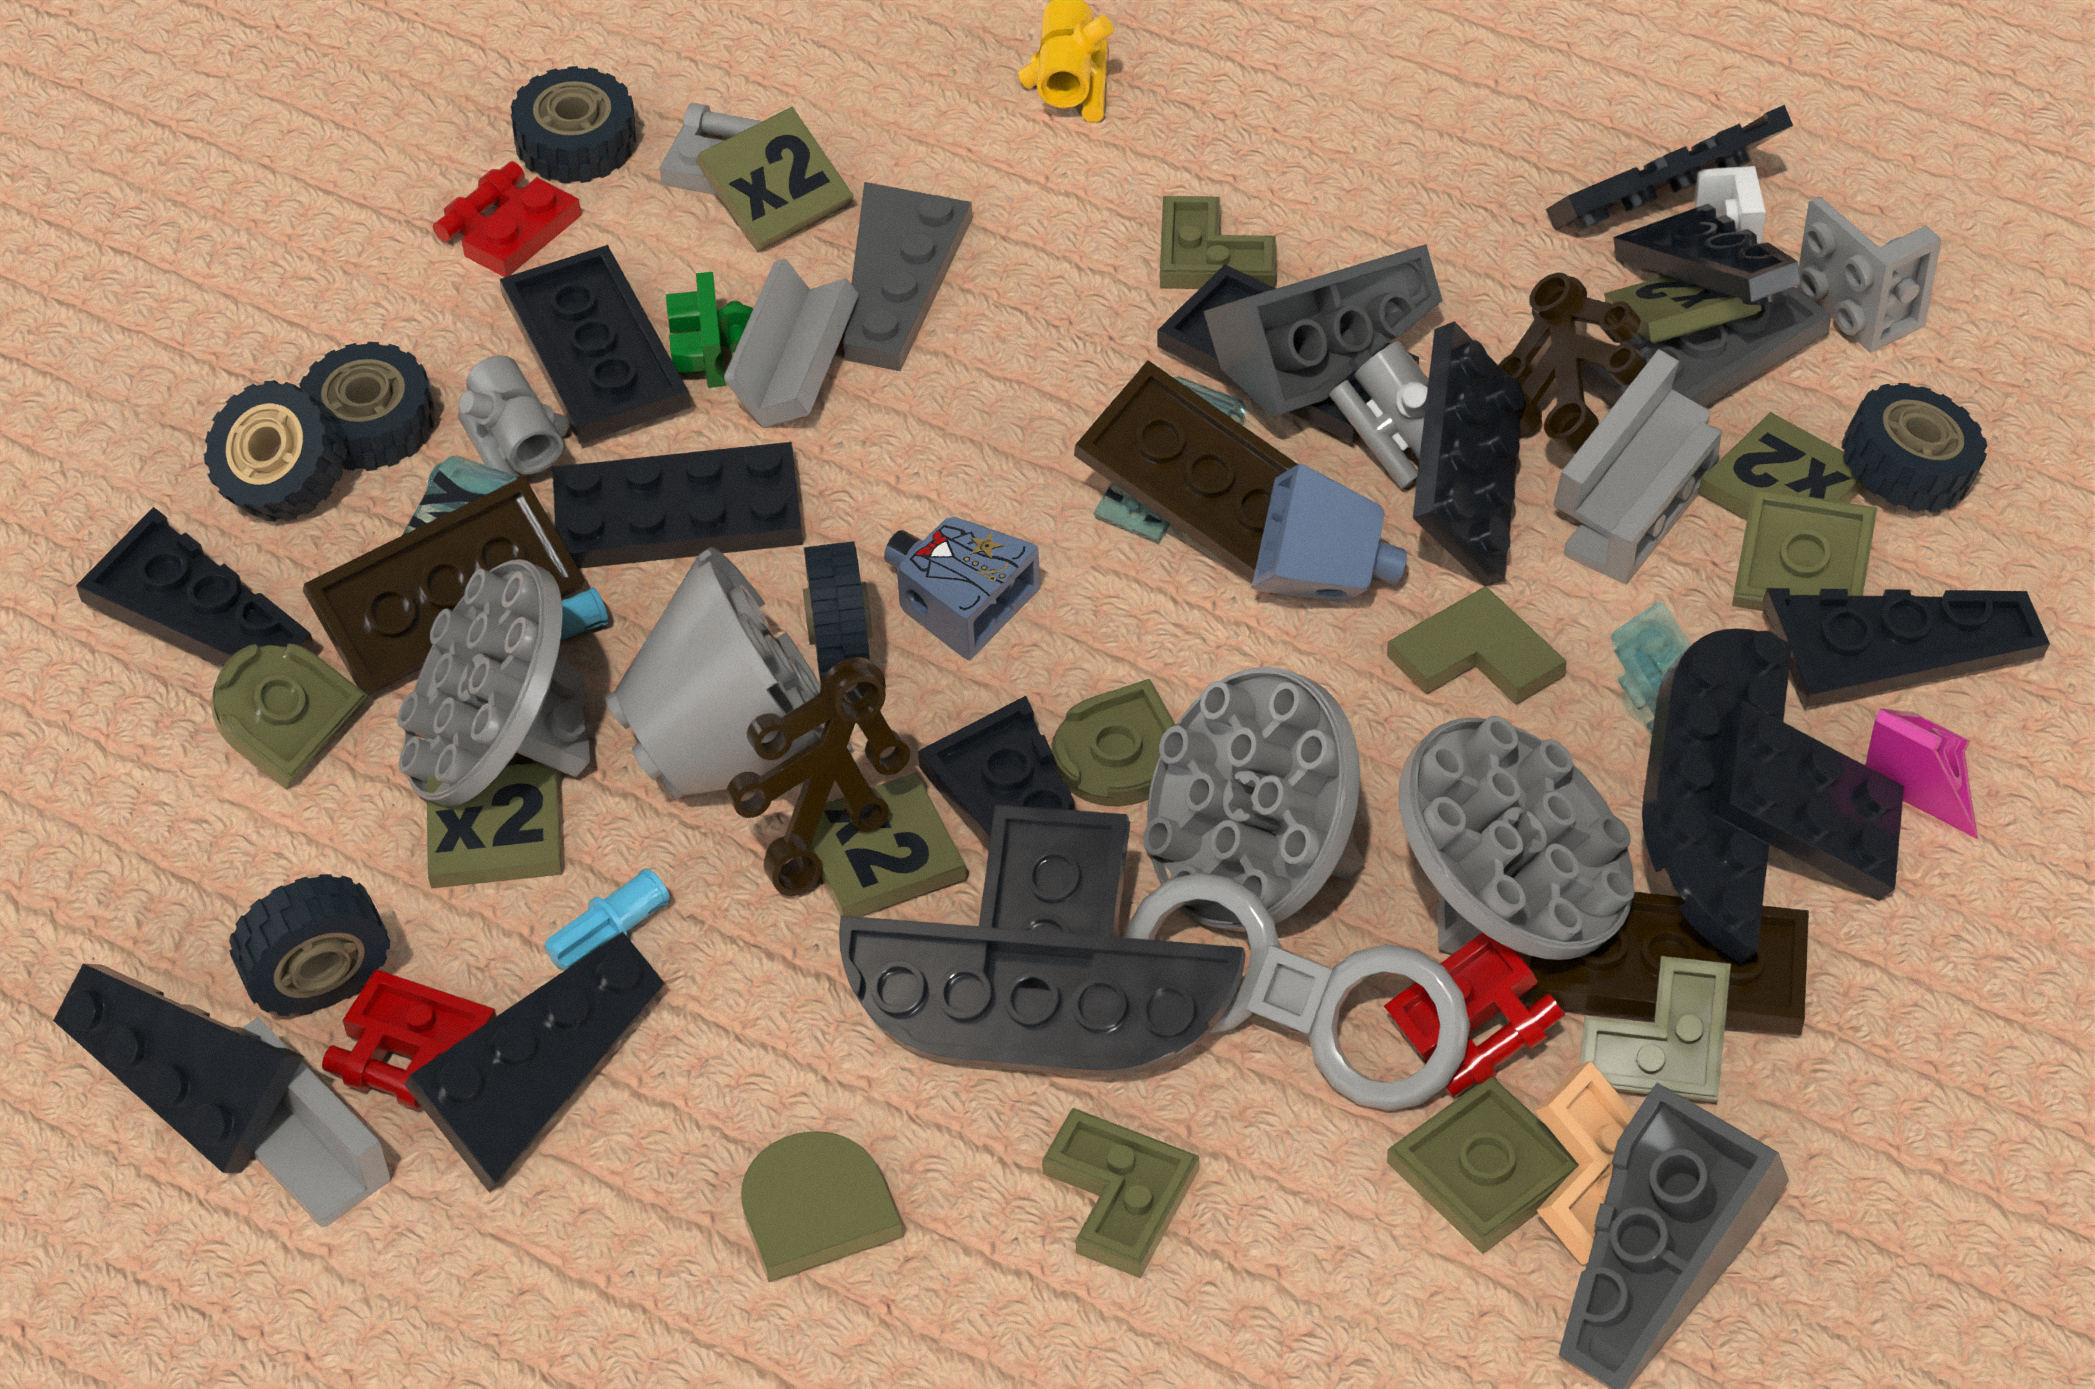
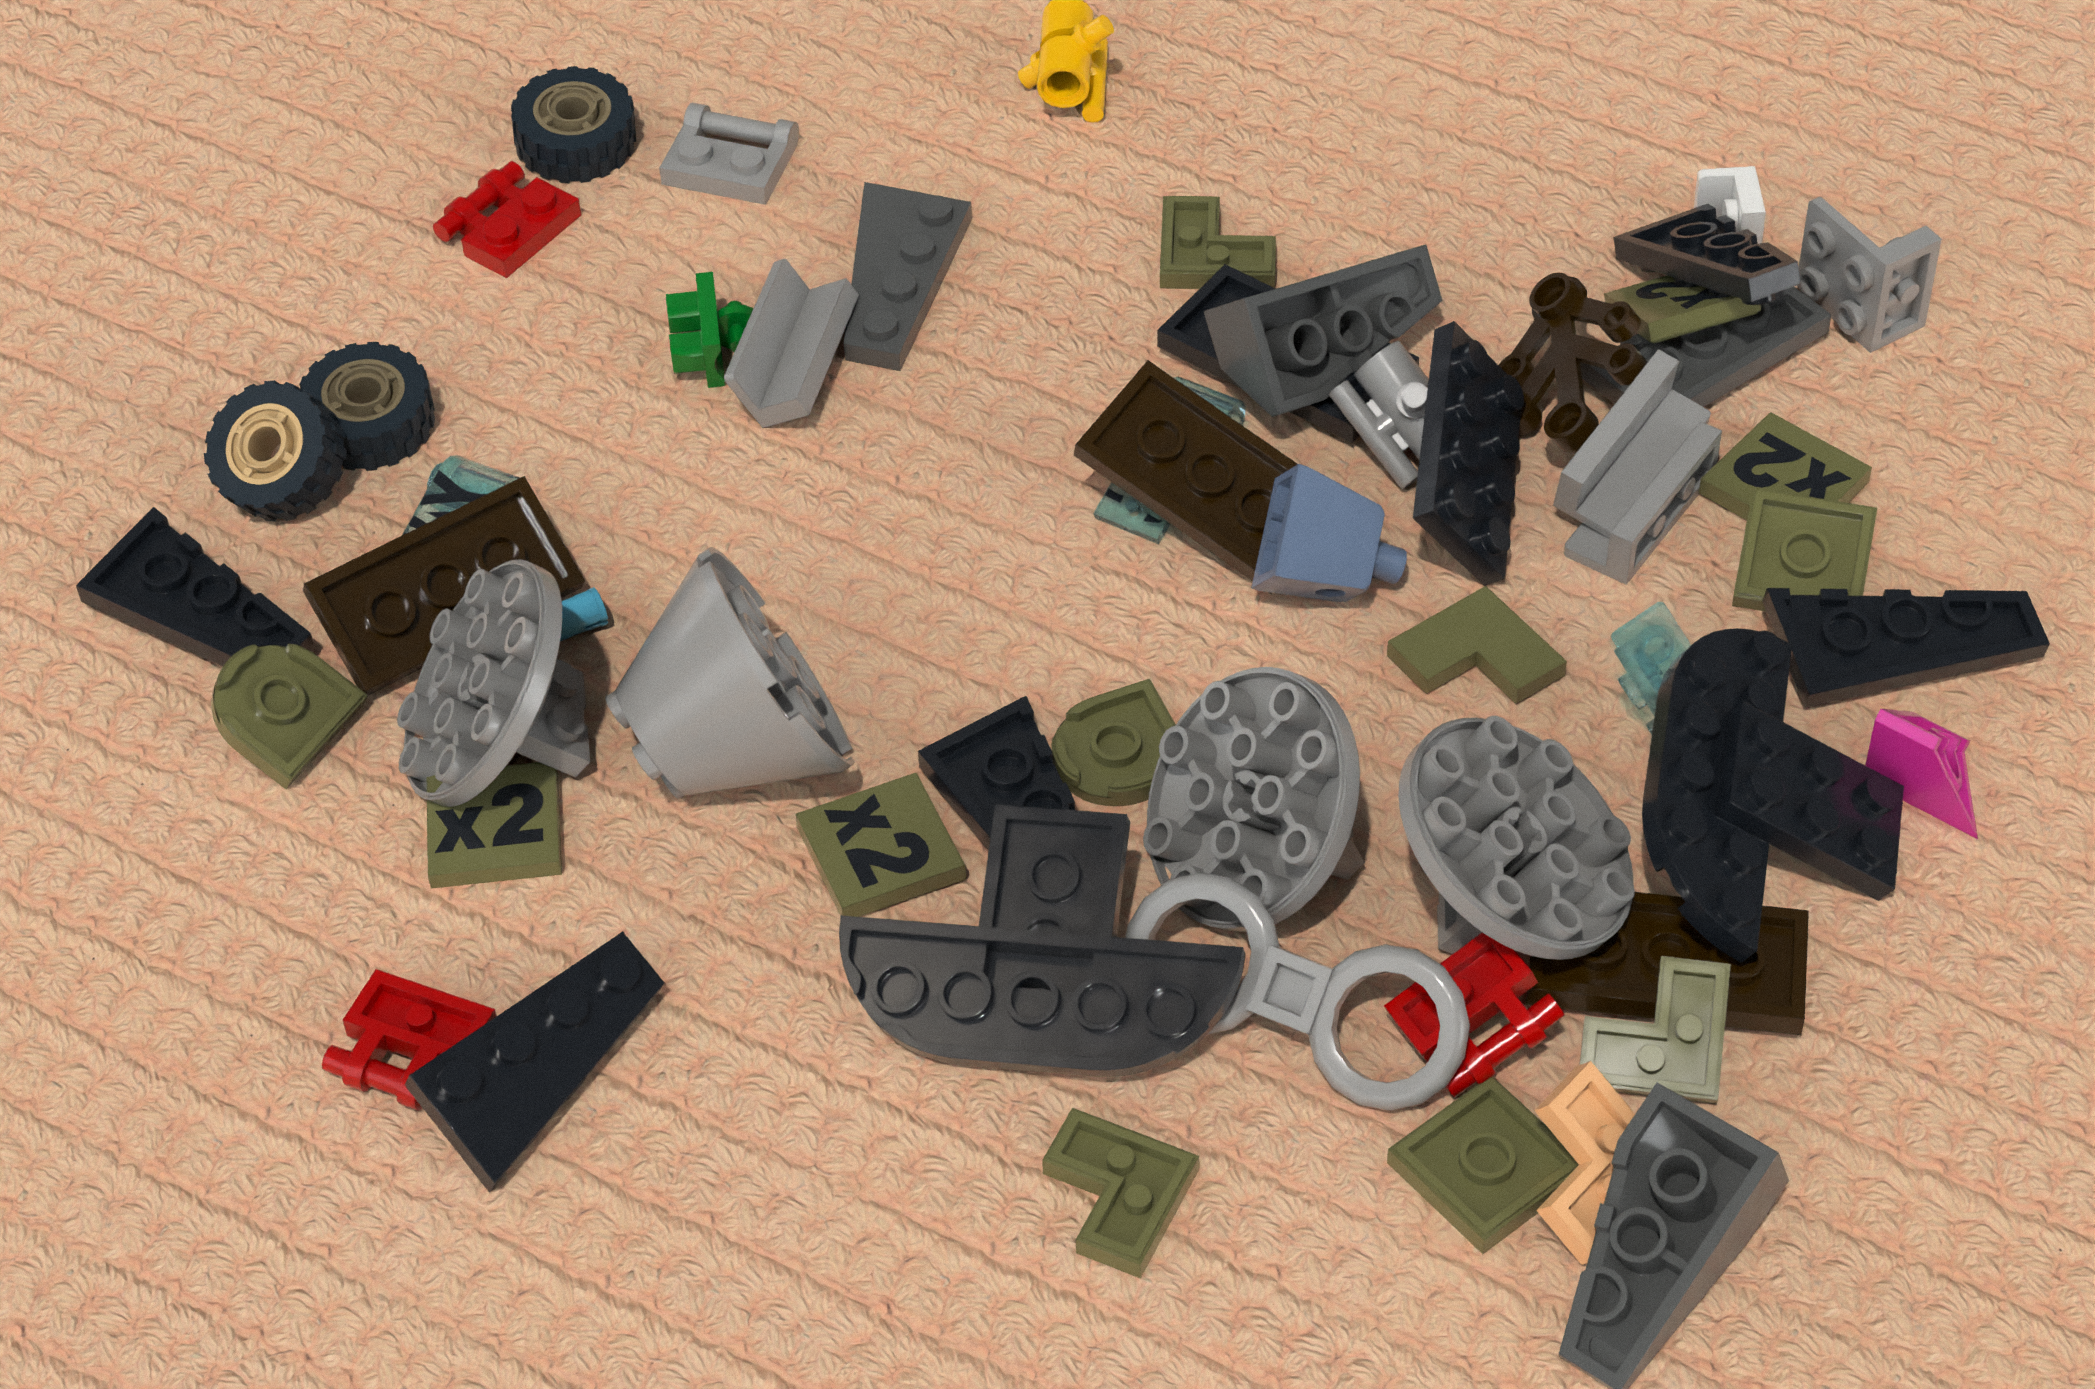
black wing [53,963,304,1173] -> none
black wheel [229,874,390,1016] -> none
light grey panel [243,1017,391,1227] -> none
light grey pin [458,355,569,488] -> none
black plate [499,245,690,444] -> none
medium azure axle [544,868,670,970] -> none
black plate [552,442,803,569] -> none
olive tile [696,106,854,252] -> none
dark brown plant [726,657,910,896] -> none
olive tile [741,1131,903,1282] -> none
black wheel [803,541,873,683] -> none
sand blue torso [884,517,1040,661] -> none
black wing [1546,105,1793,231] -> none
black wheel [1841,383,1987,512] -> none

